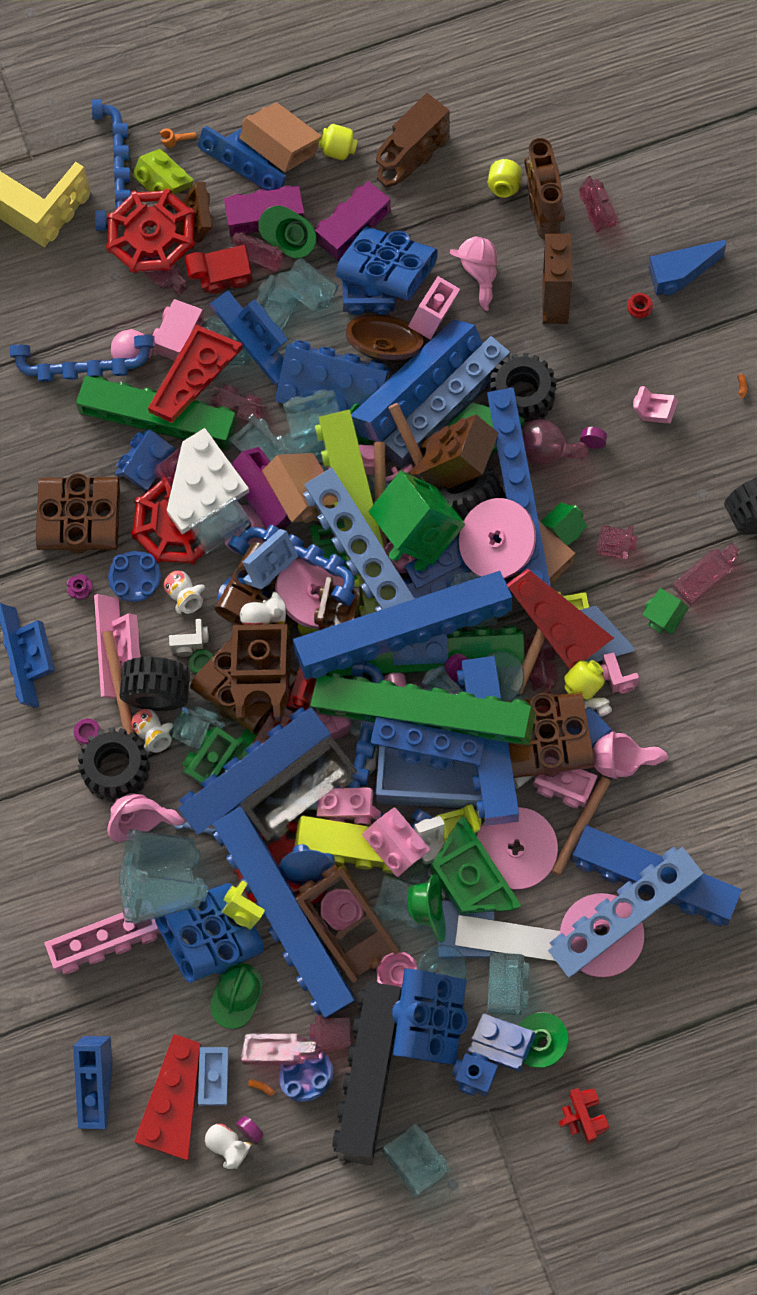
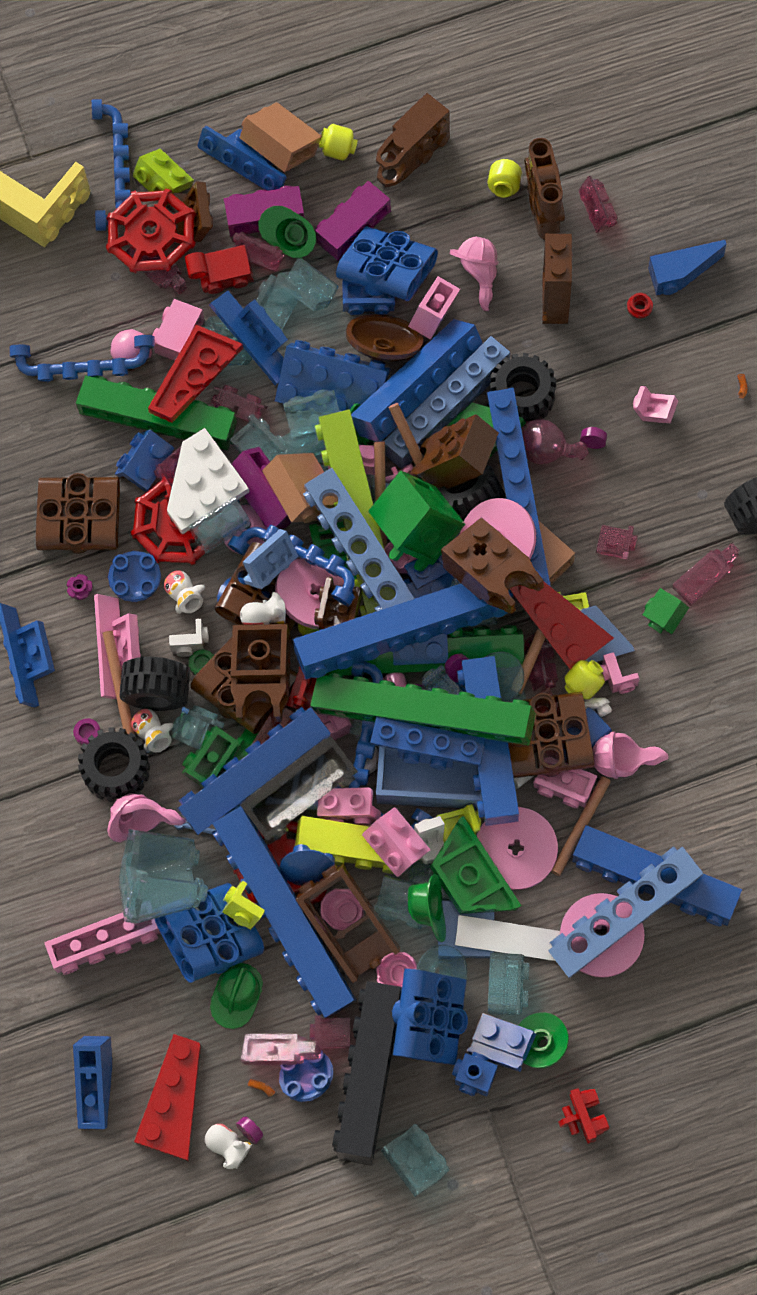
orange hand [160,128,197,148] -> none
medium blue plate [198,1047,229,1106] -> none
green brick [540,502,588,546] -> none
none -> reddish brown brick [441,517,544,614]

